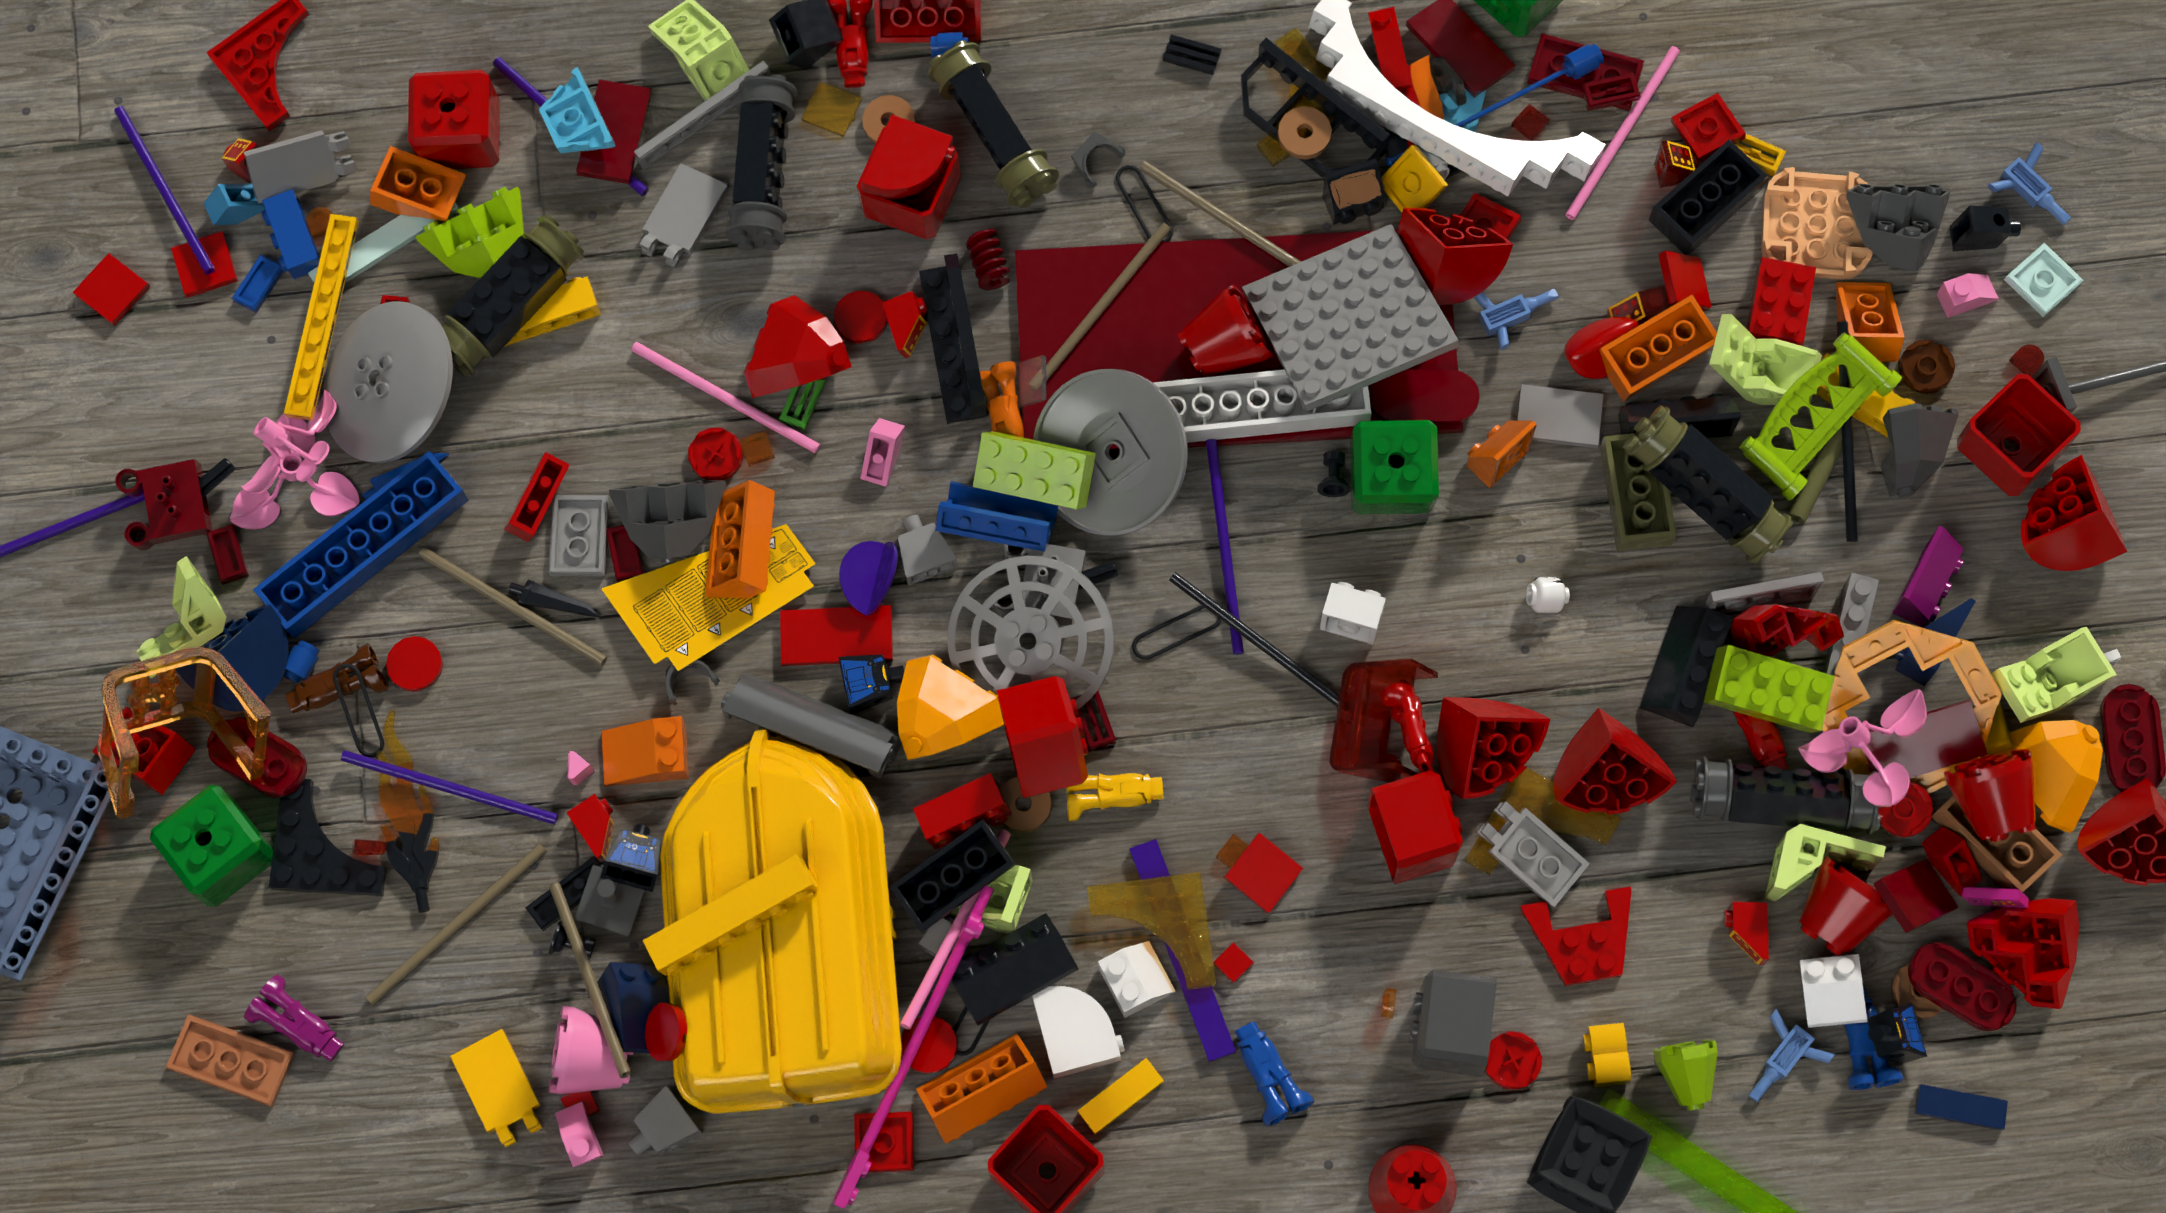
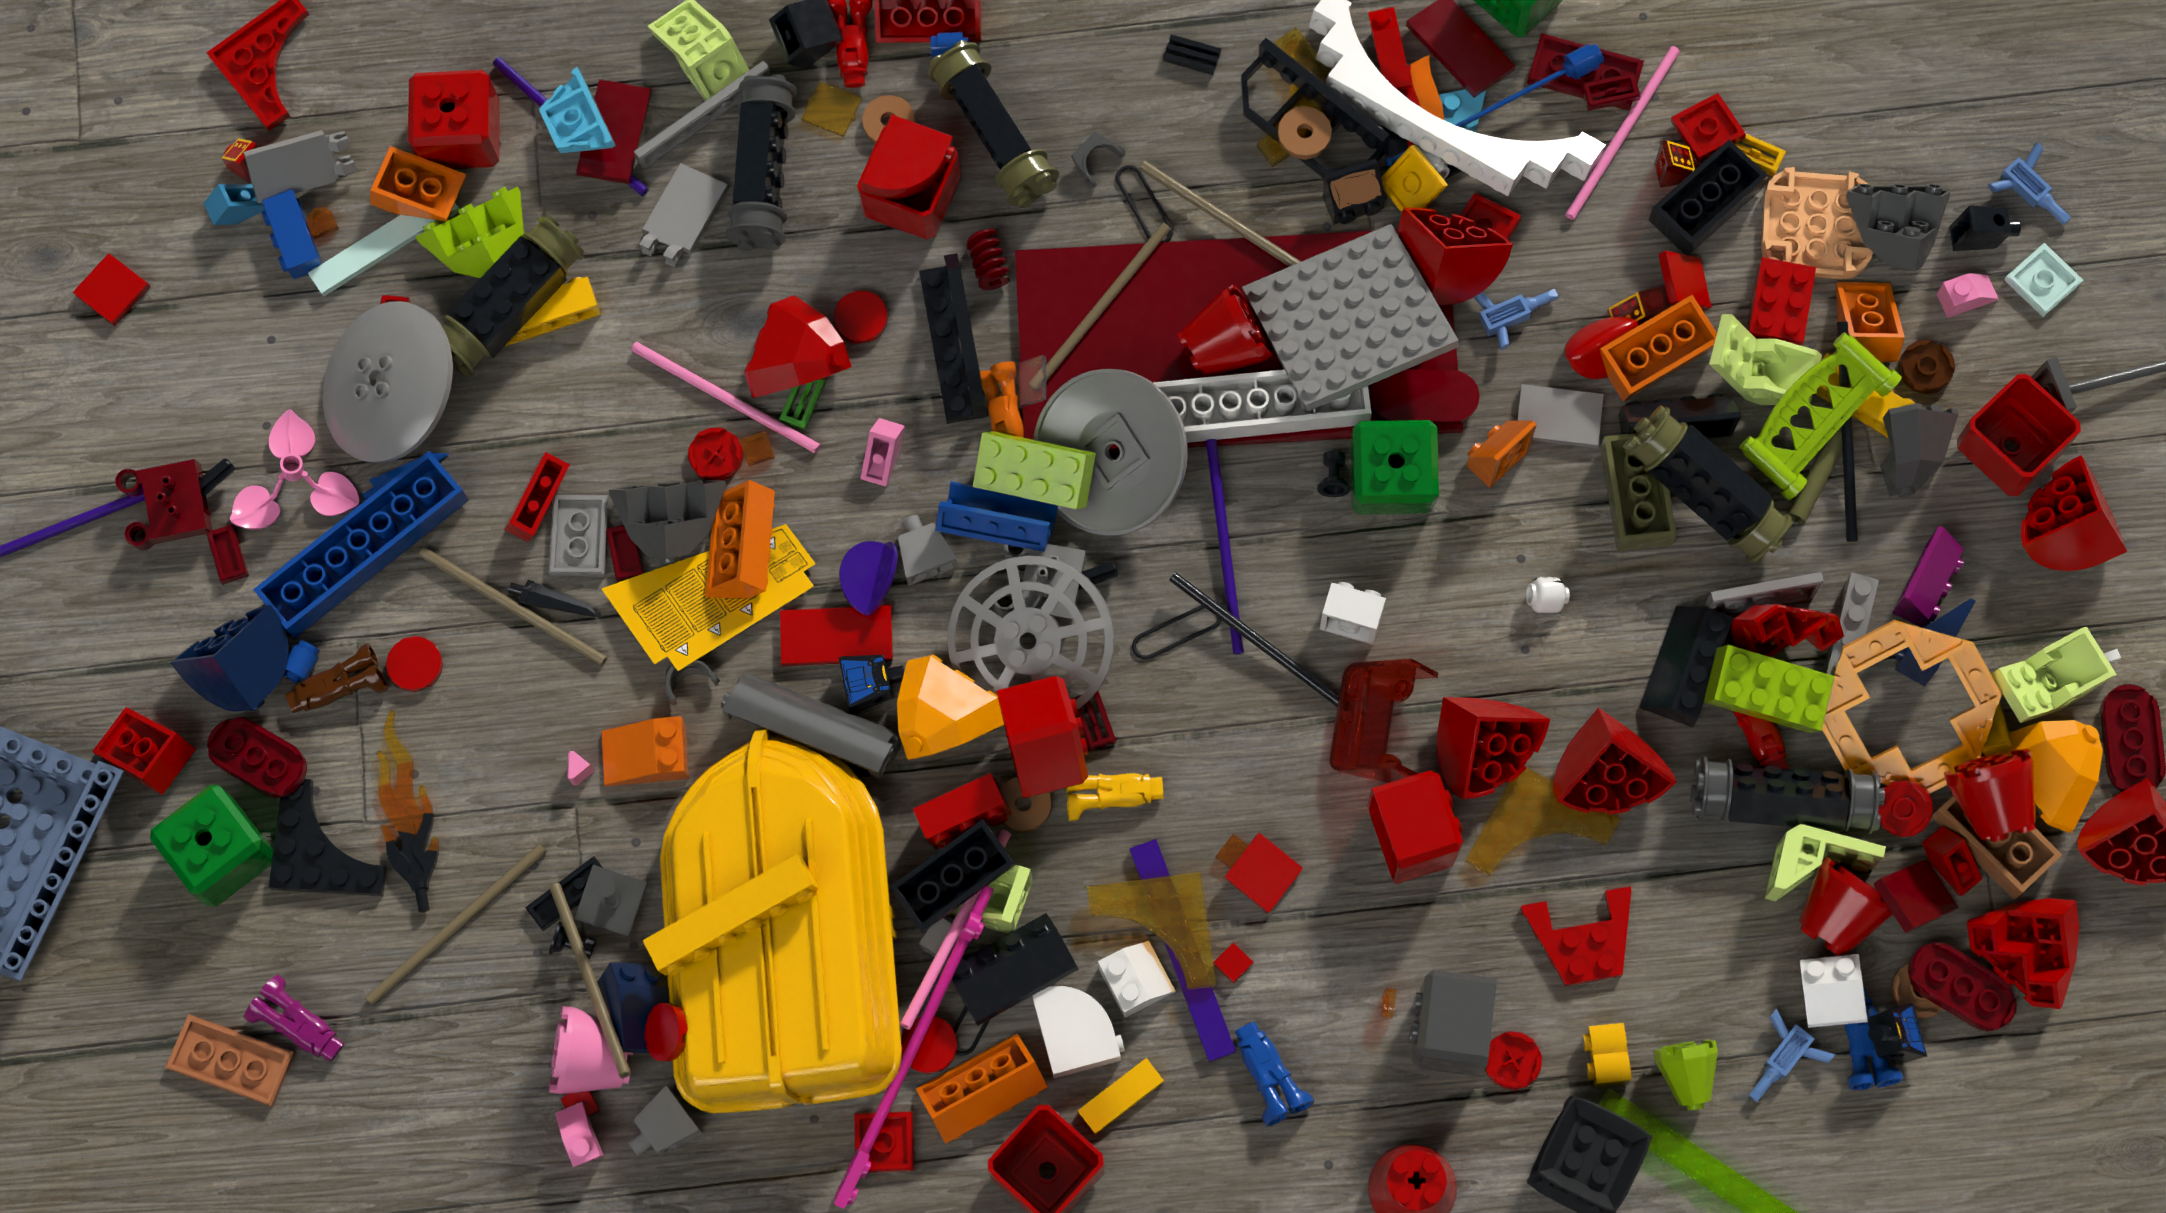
clear orange windscreen [97,647,271,819] -> none
dark purple piece [114,106,215,275] -> none
yellowish green bracket [137,556,226,678] -> none
red tile [171,231,238,298] -> none
blue tile [232,254,284,313] -> none
bright pink plant [241,390,337,494] -> none
yellow plate [284,214,359,421] -> none
black piece [333,664,384,757] -> none
dark purple piece [341,750,558,825] -> none
clear red tile [352,839,387,856] -> none
yellow tile [450,1029,542,1148] -> none
red slope [566,794,614,864] -> none
torso [600,824,660,892] -> none
red slope [882,291,928,359] -> none
red piece [1381,683,1434,773] -> none
clear smoke plate [1433,56,1467,106] -> none
light grey tile [1476,801,1590,907] -> none
clear red tile [1511,104,1550,141] -> none
red slope [1724,902,1769,965] -> none
bright pink plant [1799,688,1927,807] -> none
tile [1864,699,1988,778] -> none
dark blue tile [1915,1084,2008,1131] -> none
dark pink tile [1962,887,2029,908] -> none
clear red tile [2009,344,2044,377] -> none

